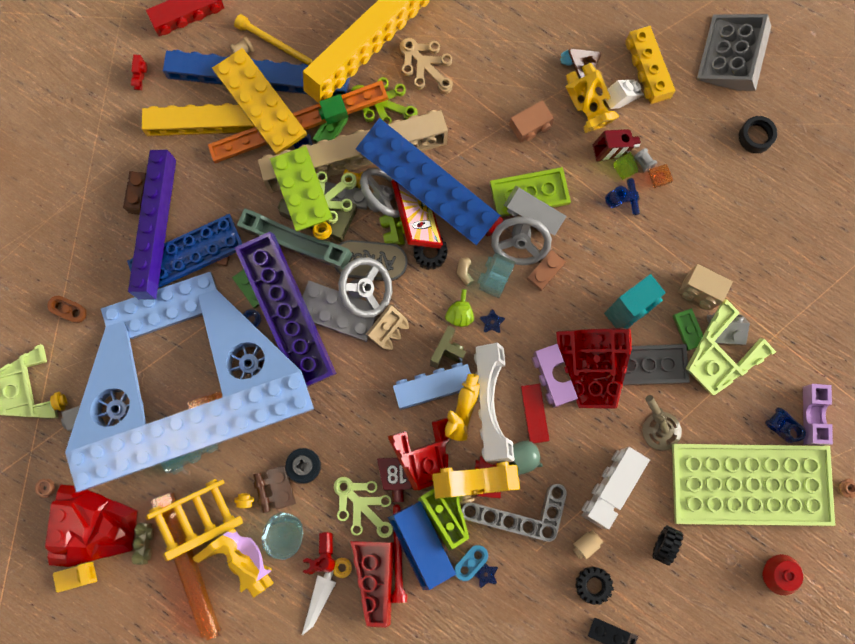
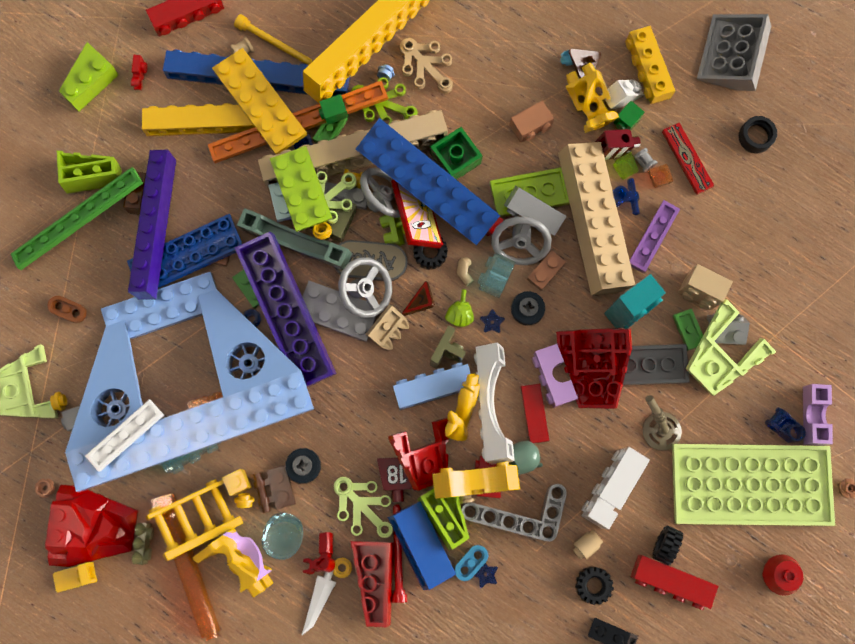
none -> bright green tile [11,167,143,270]
none -> lime wedge [57,150,122,194]
none -> lime wedge [59,42,119,112]
none -> white tile [85,400,164,472]
none -> yellow brick [222,469,252,496]
none -> light aqua plate [268,182,291,222]
none -> light blue plate [377,64,395,81]
none -> piece [402,281,435,316]
none -> green brick [430,127,483,180]
none -> black wheel [511,291,545,325]
none -> tan brick [558,142,635,295]
none -> green brick [613,101,645,130]
none -> medium lavender plate [630,200,680,274]
none -> red brick [630,554,719,610]
none -> red tile [662,122,715,195]

